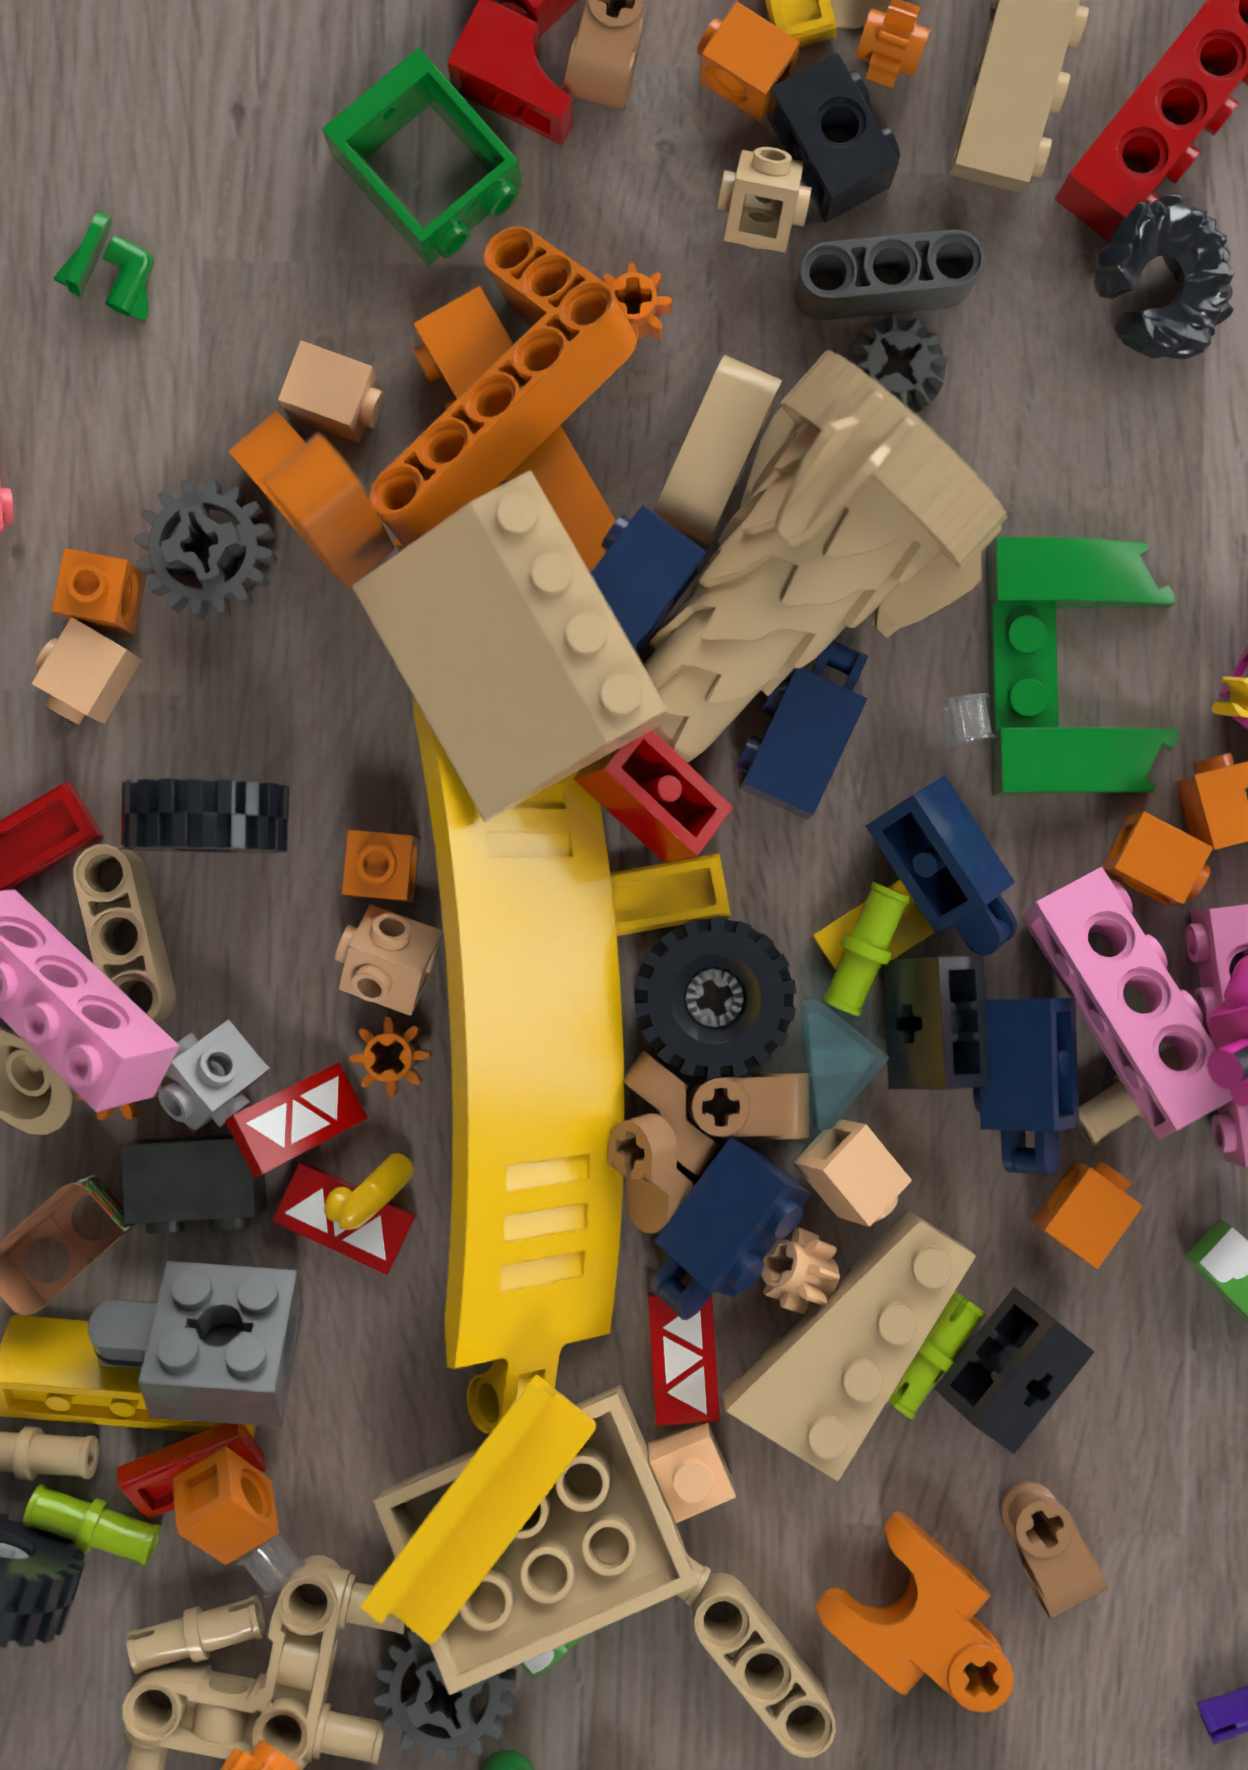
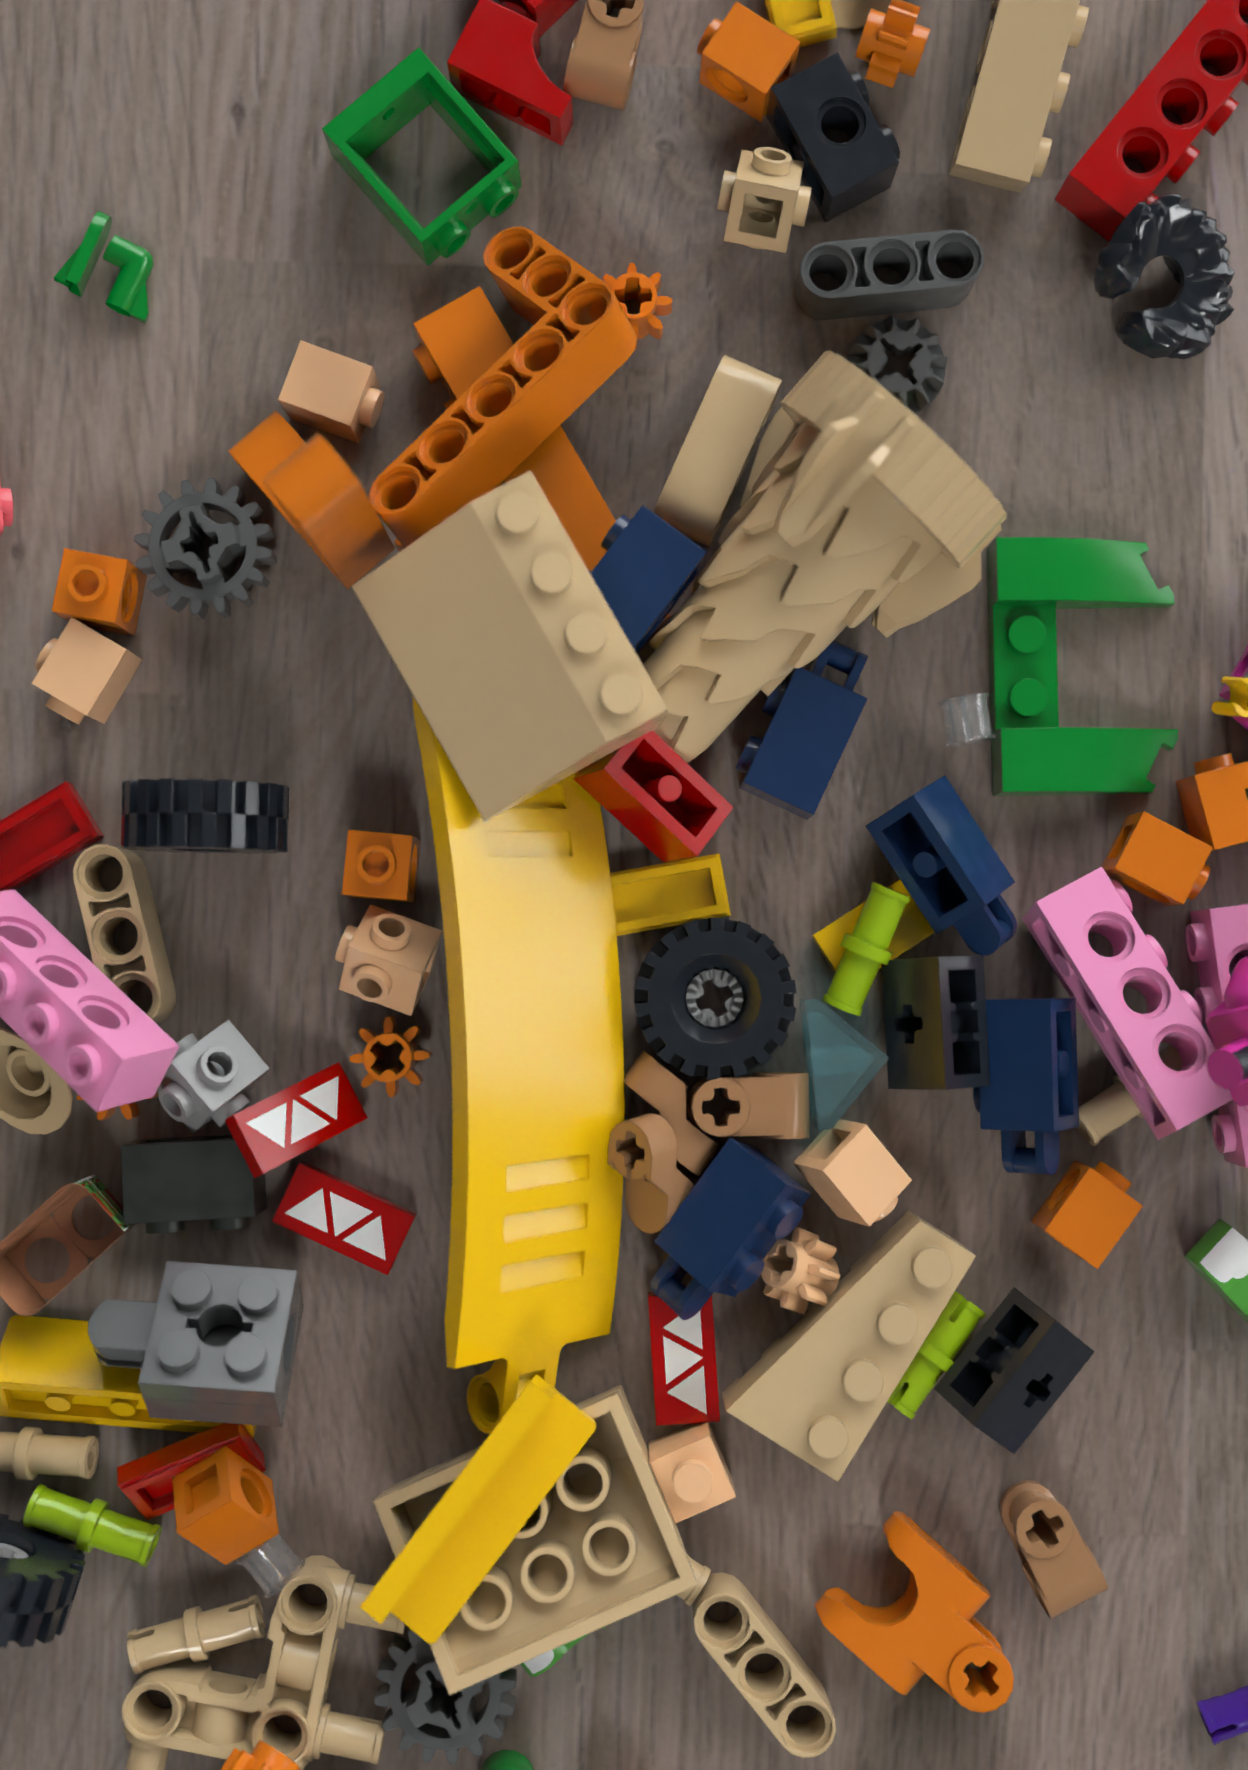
yellow arm [324,1153,414,1230] -> none

